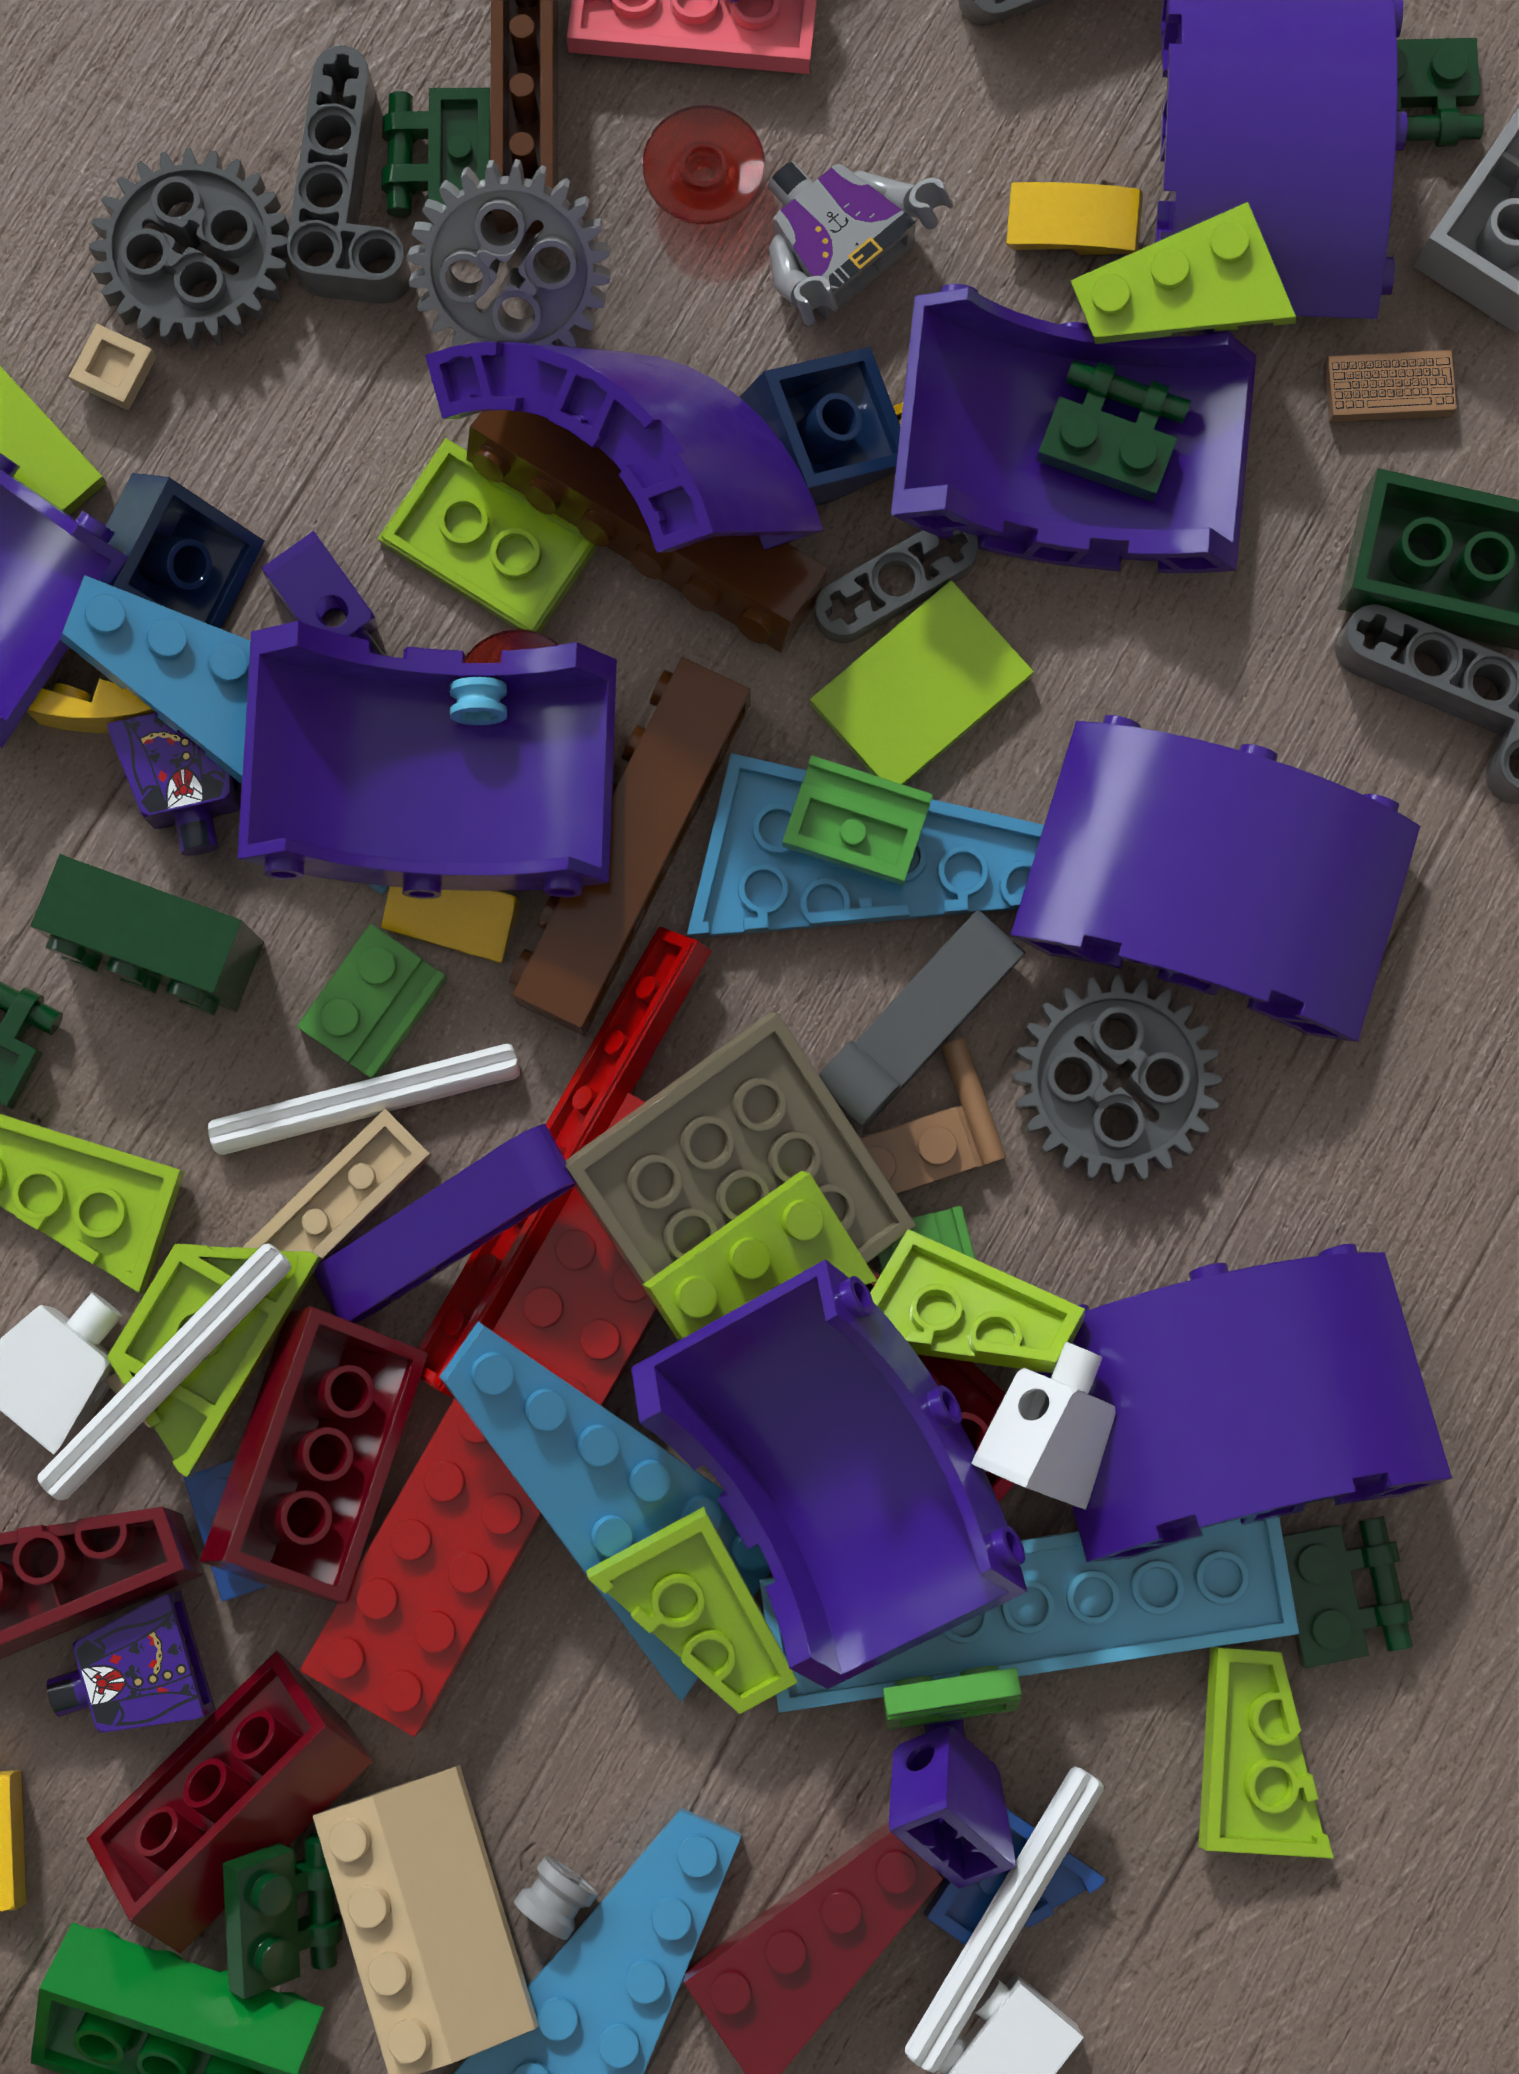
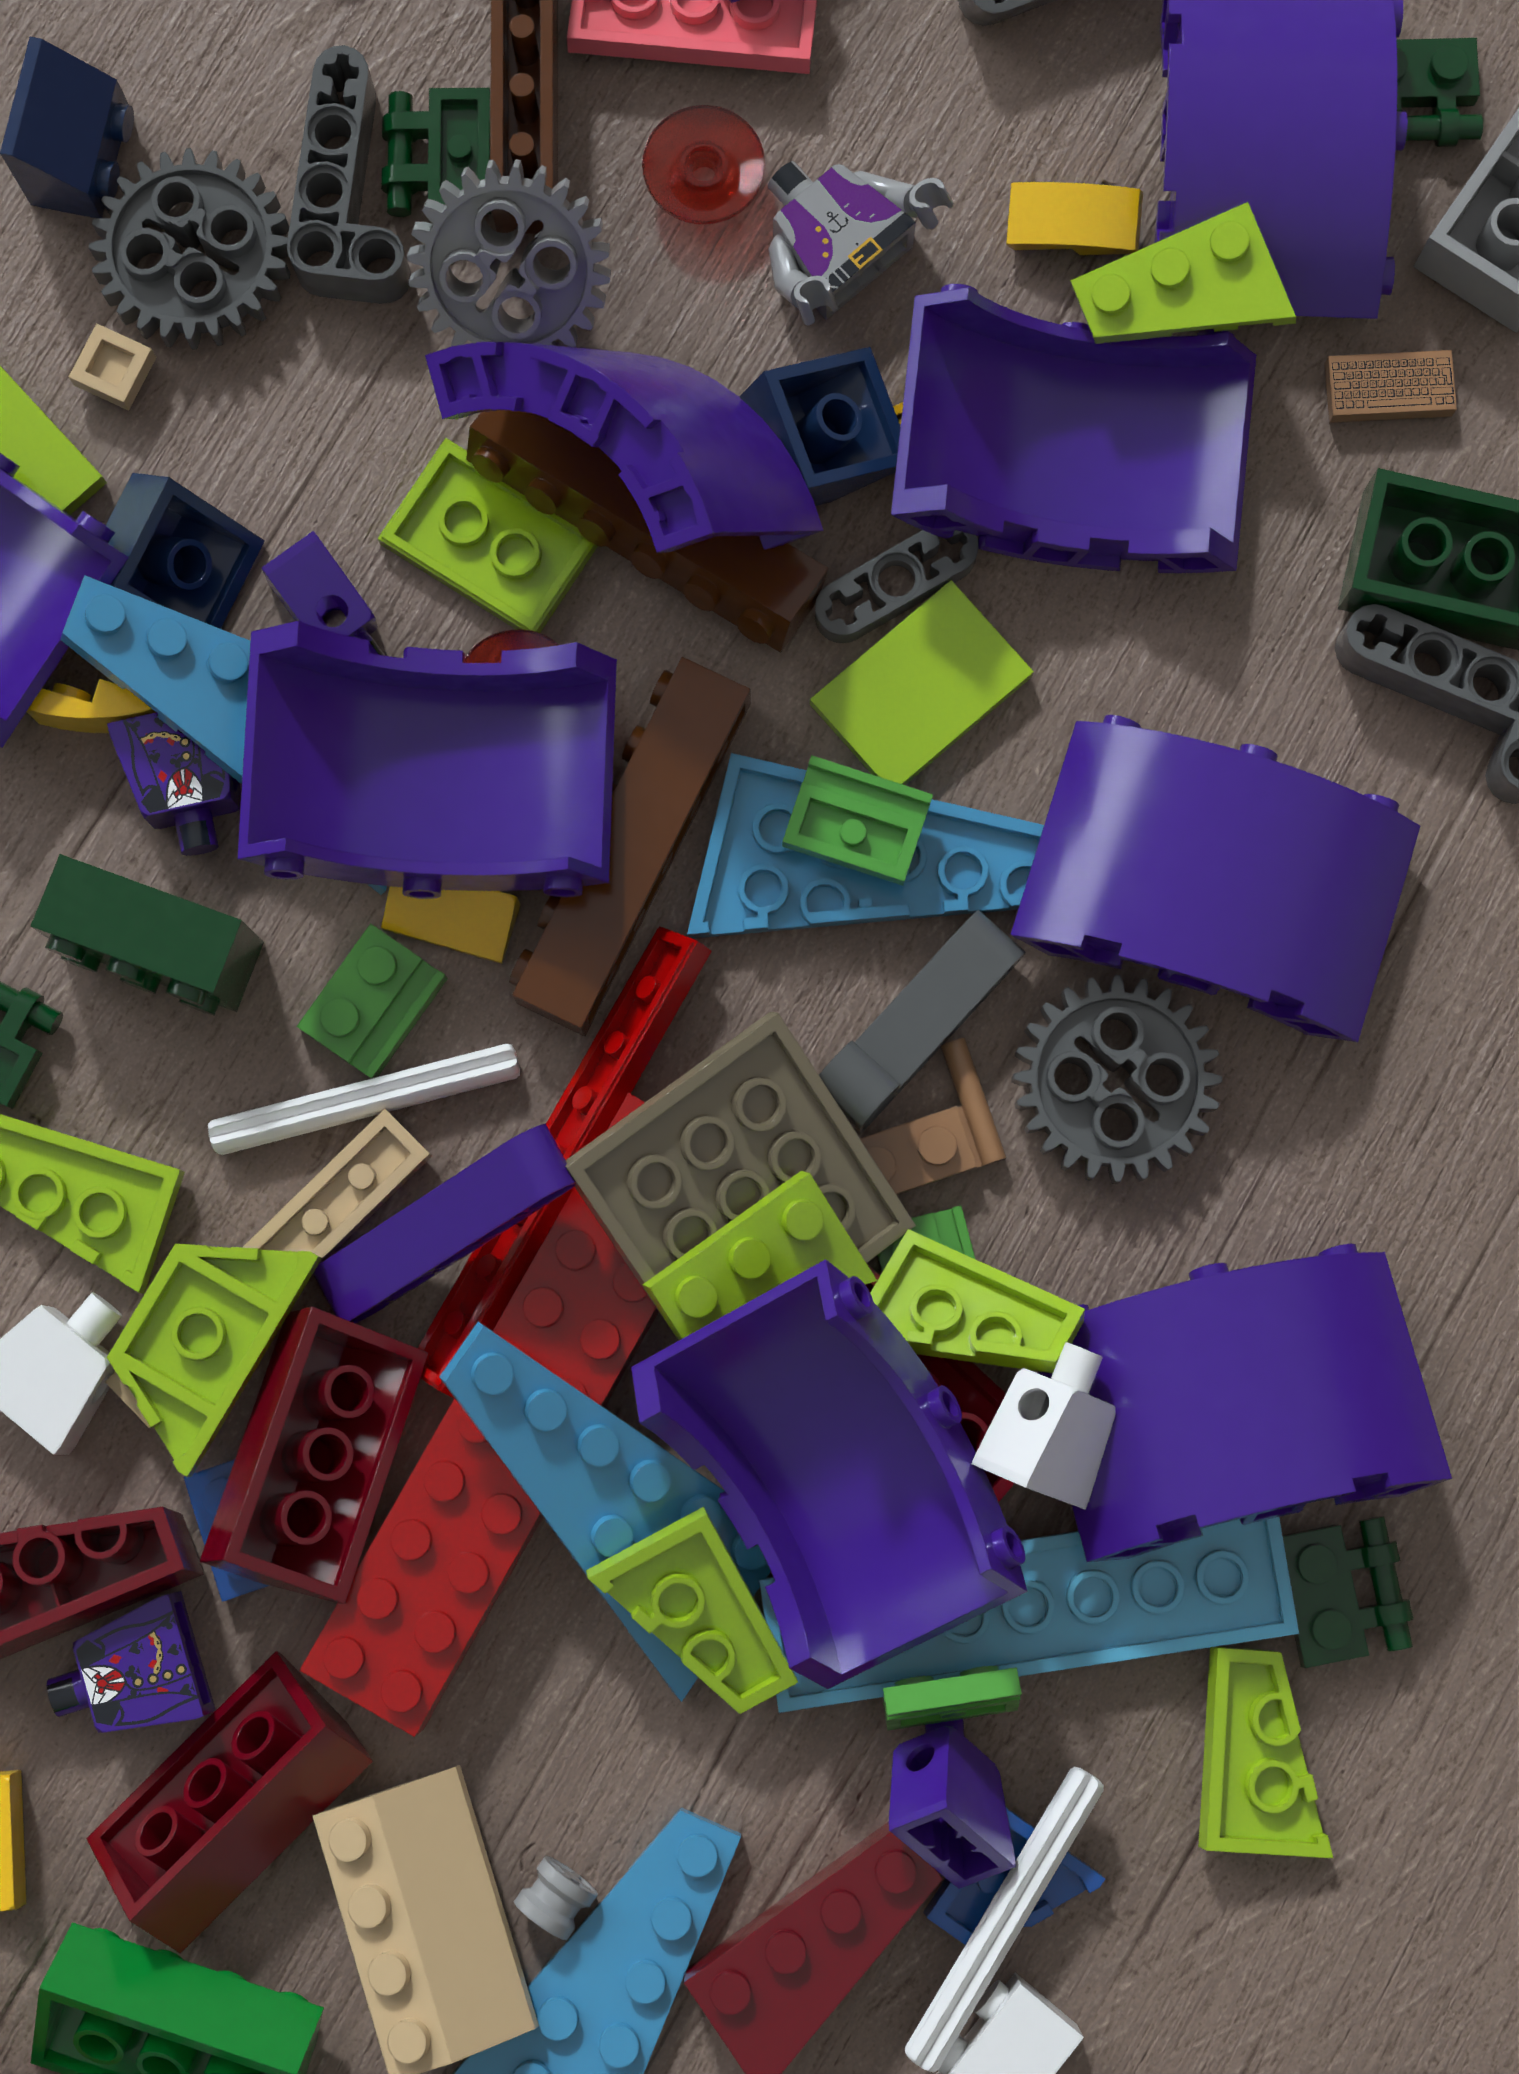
white axle [37,1243,292,1501] -> none
dark green plate [223,1833,343,1999] -> none
medium azure bush [450,677,507,725] -> none
dark green plate [1036,360,1191,502] -> none
none -> dark blue slope [0,36,134,219]

